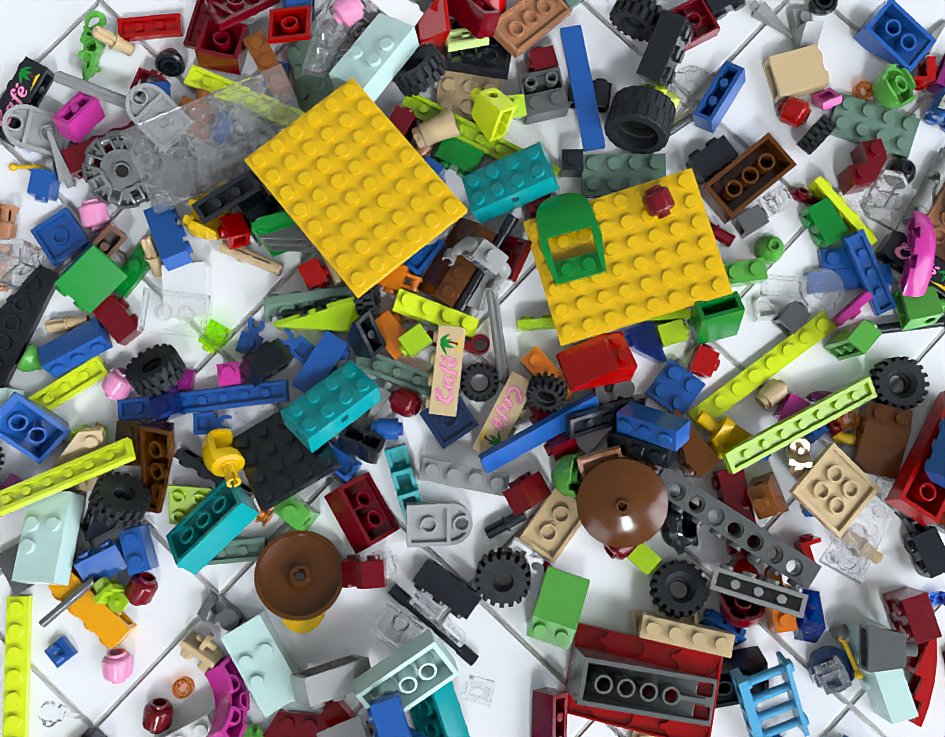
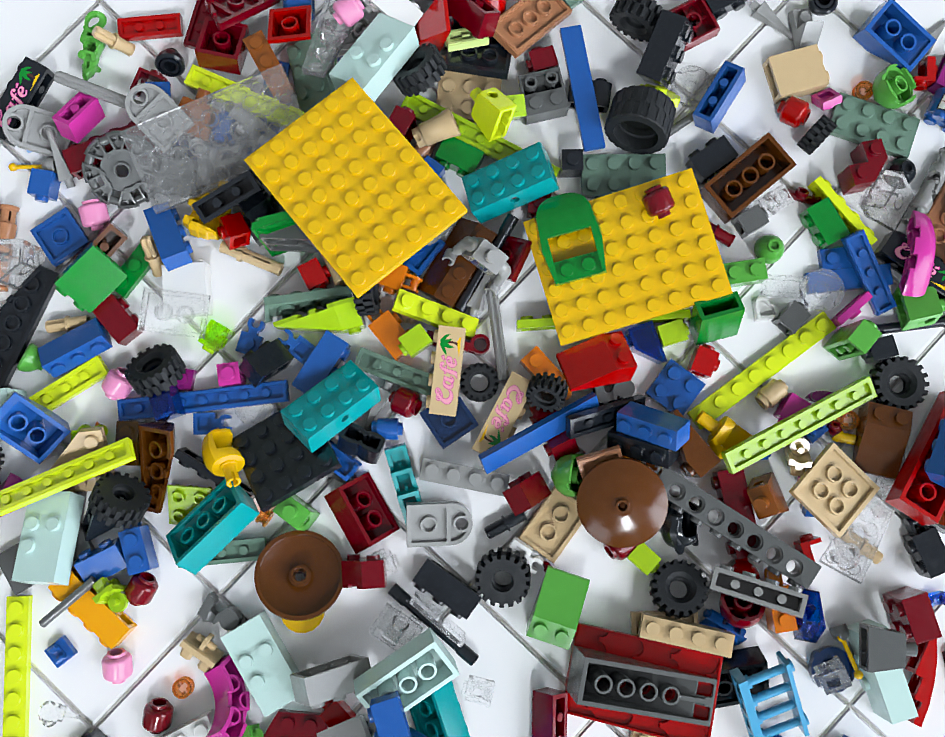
black slope [347,309,387,359] -> none
none -> black brick [860,334,899,364]

